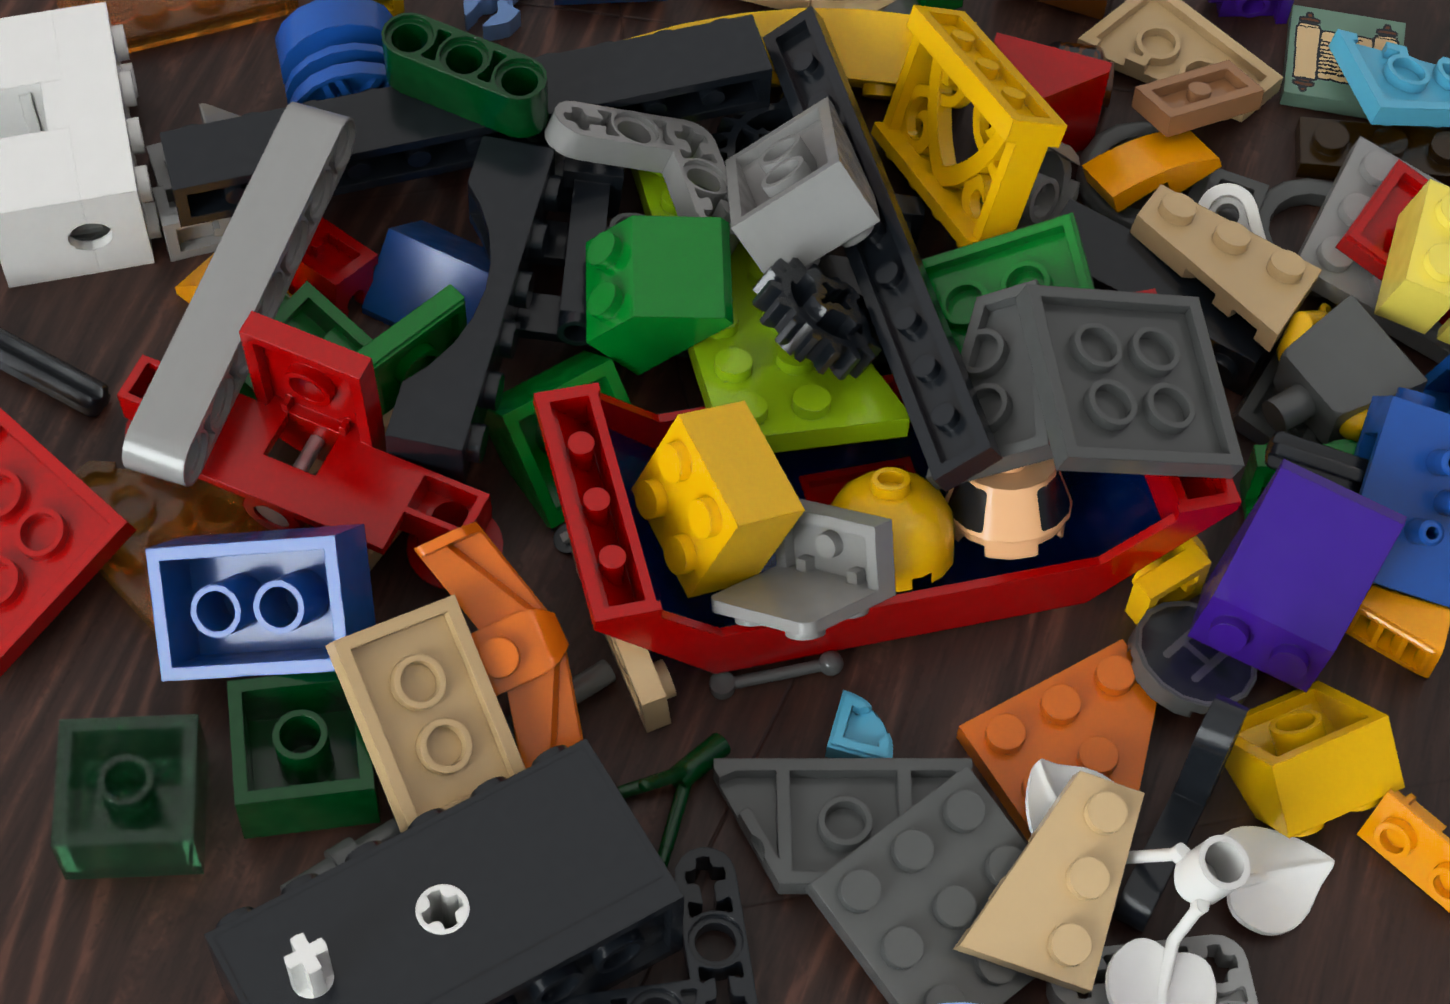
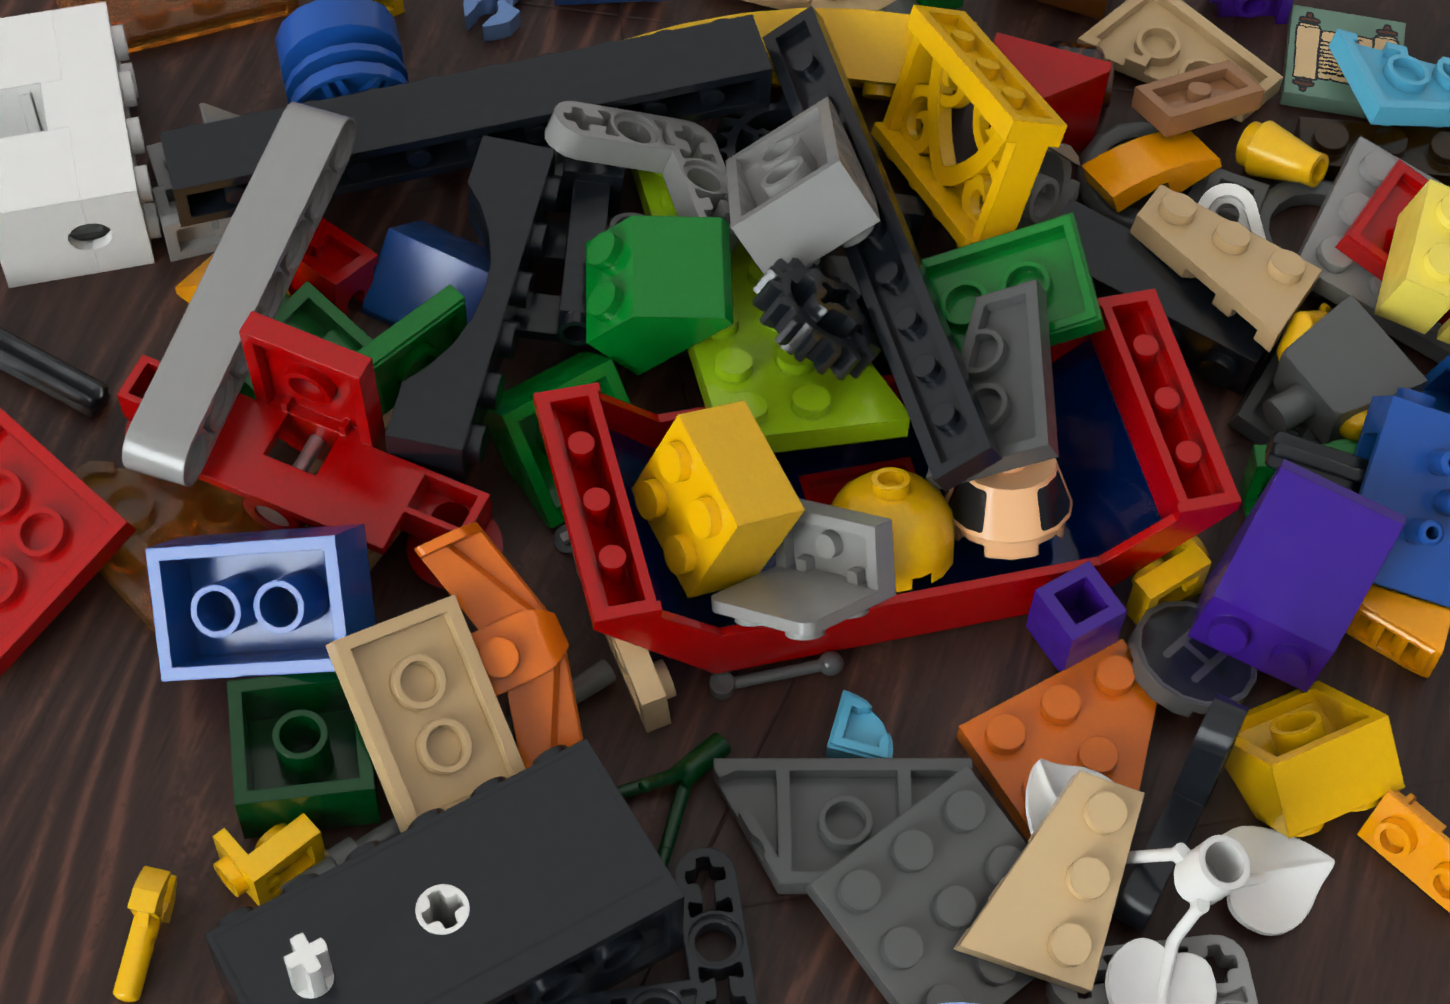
clear green brick [51,714,209,880] -> none
dark green beam [381,12,549,138] -> none
dark grey plate [1015,284,1245,479] -> none
none -> yellow bar [113,866,177,1002]
none -> yellow bracket [212,813,325,906]
none -> dark purple brick [1026,561,1127,672]
none -> yellow cone [1236,120,1329,188]

